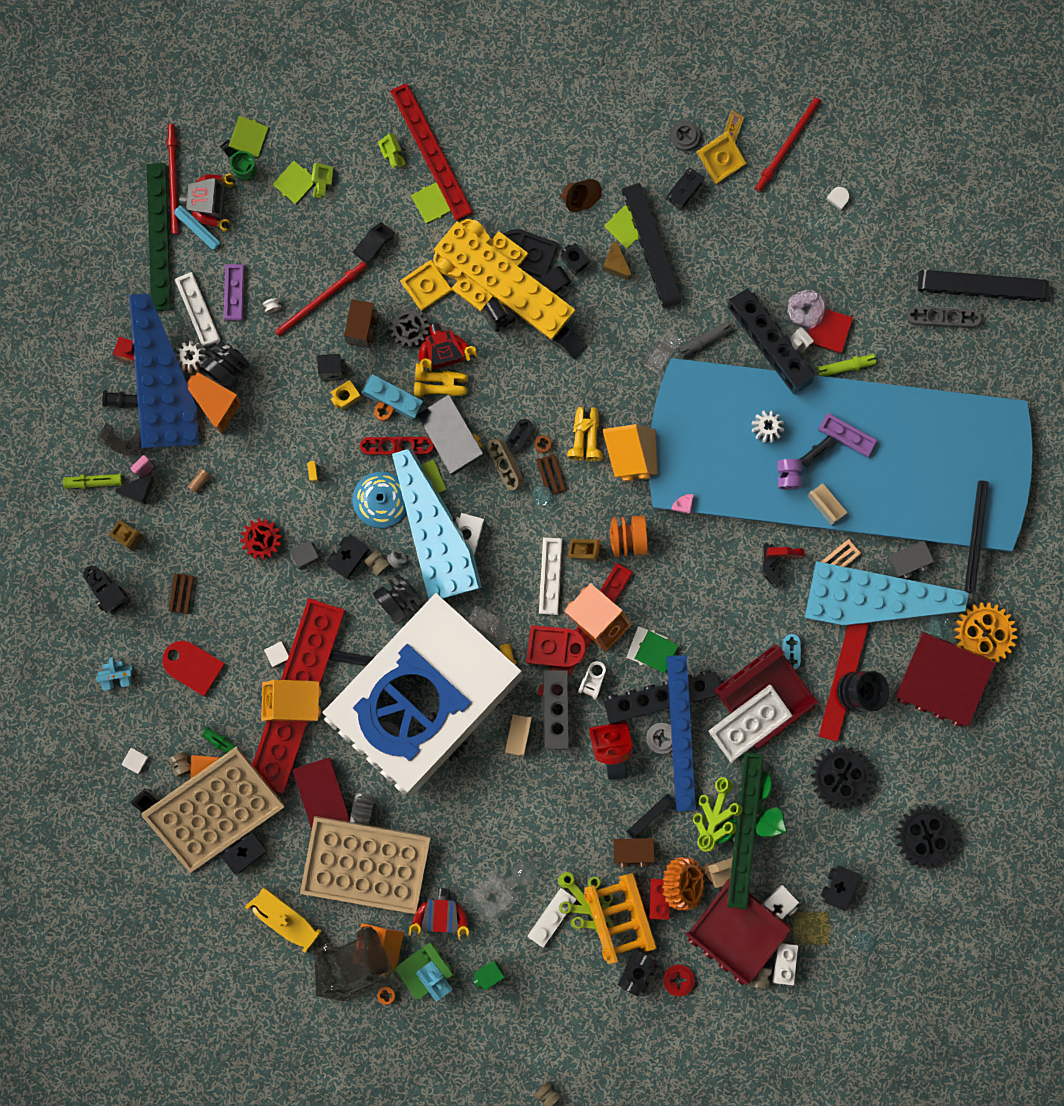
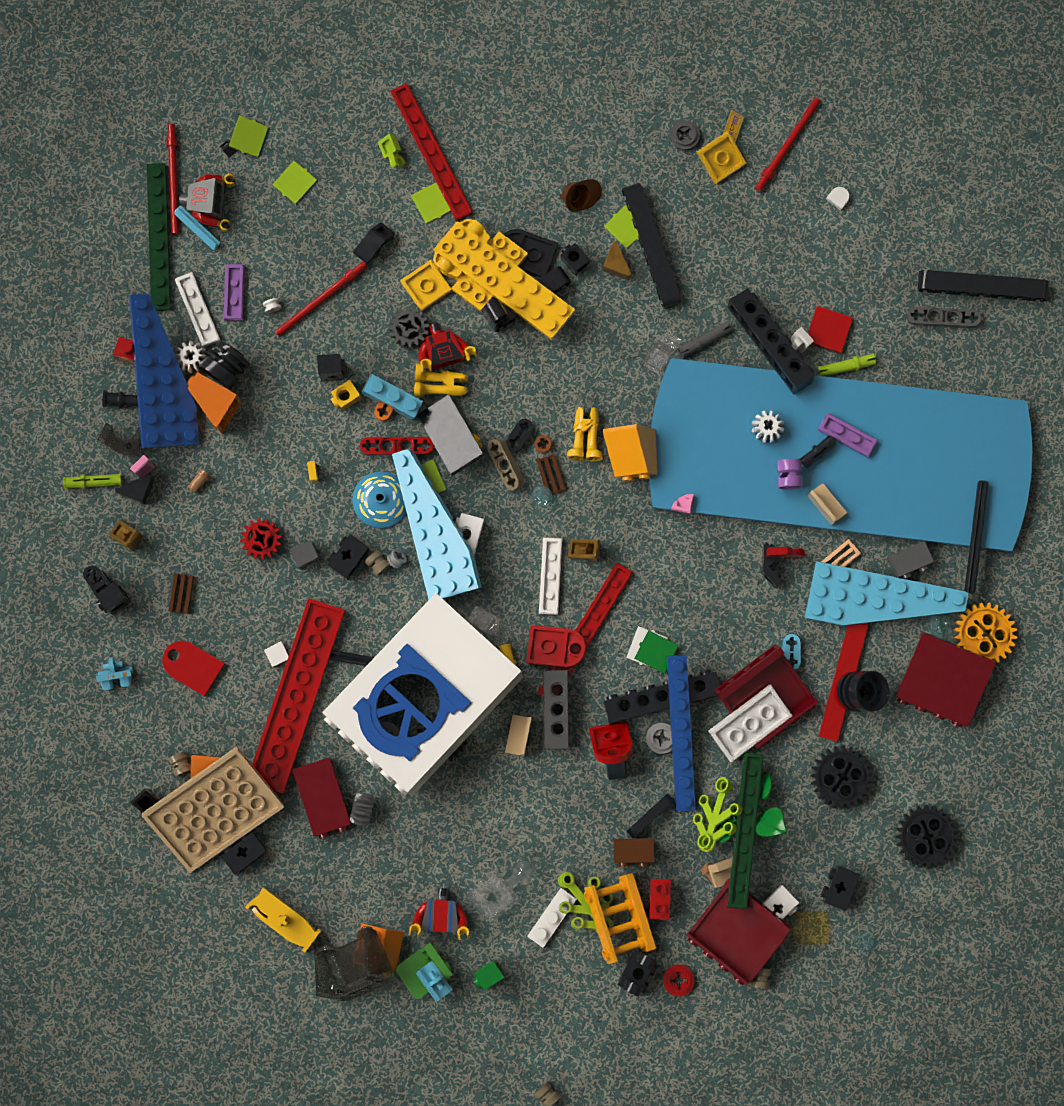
white tile [121,748,149,774] -> none
green pin [201,727,240,753] -> none
green wheel [230,151,257,182] -> none
light orange slope [261,680,321,722] -> none
tan plate [300,816,430,914] -> none
lime plate [311,163,333,199] -> none
reddish brown brick [344,299,379,348] -> none
black wheel [372,574,423,625] -> none
orange bush [377,987,395,1005] -> none
black slope [545,326,587,360] -> none
slope [564,583,632,652] -> none
white piece [578,661,606,700] -> none
orange wheel [610,515,648,557] -> none
orange gear [662,857,705,911] -> none
black hinge [665,167,705,211] -> none
white brick [772,943,798,985] -> none
plate [787,290,826,328] -> none

